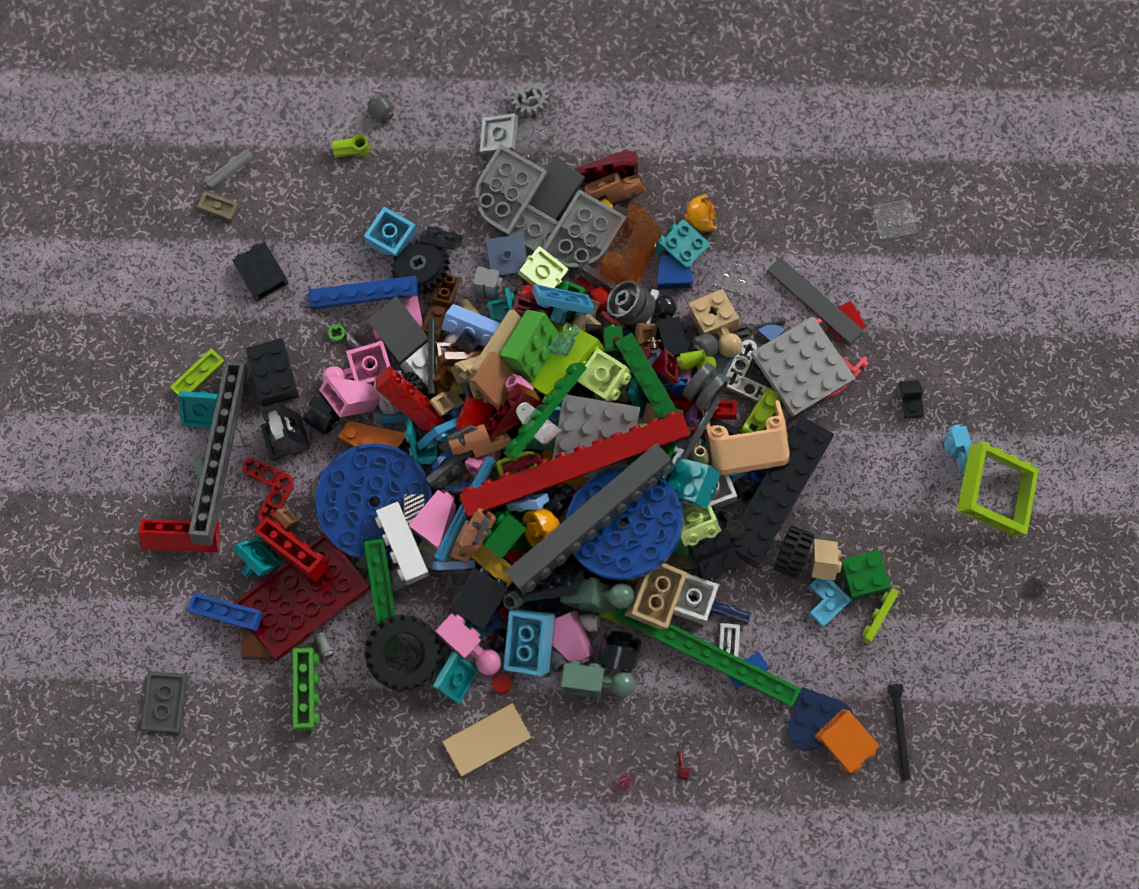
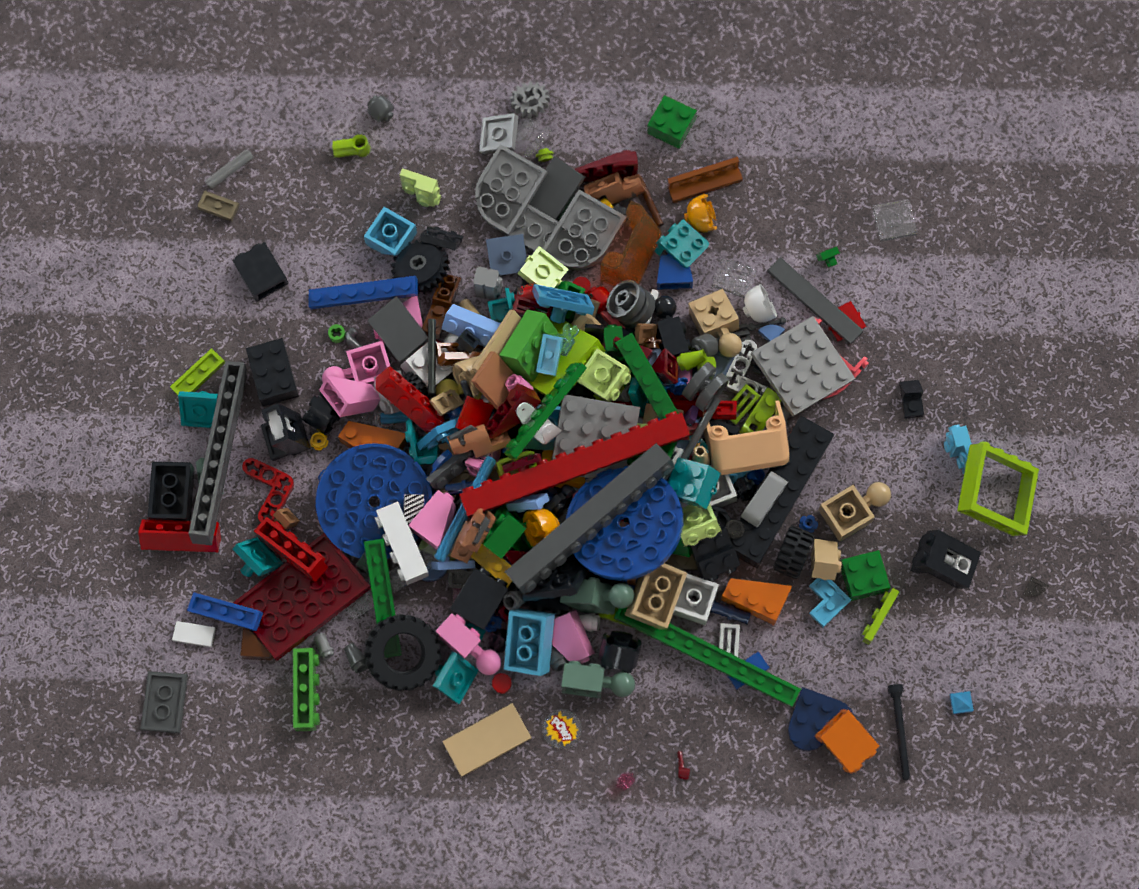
reddish brown tile [433,365,455,392] -> none
dark grey tile [576,264,616,291] -> none
none -> black brick [147,461,195,521]
none -> white tile [172,621,216,648]
none -> yellow plate [310,432,329,451]
none -> dark grey cone [344,643,367,673]
none -> yellowish green plate [400,168,441,207]
none -> medium blue tile [421,561,447,582]
none -> lime plate [535,148,554,162]
none -> medium azure plate [536,334,563,376]
none -> tile [542,709,582,750]
none -> reddish brown bar [641,176,664,227]
none -> green brick [647,95,697,149]
none -> dark orange fence [667,156,743,203]
none -> orange wedge [721,578,792,625]
none -> lime tile [731,384,761,425]
none -> light grey beam [741,471,788,527]
none -> white cylinder [743,284,777,323]
none -> blue plate [799,515,818,533]
none -> green tile [816,246,840,268]
none -> tan brick [819,482,891,542]
none -> black brick [910,530,981,589]
none -> dark azure tile [950,691,974,714]

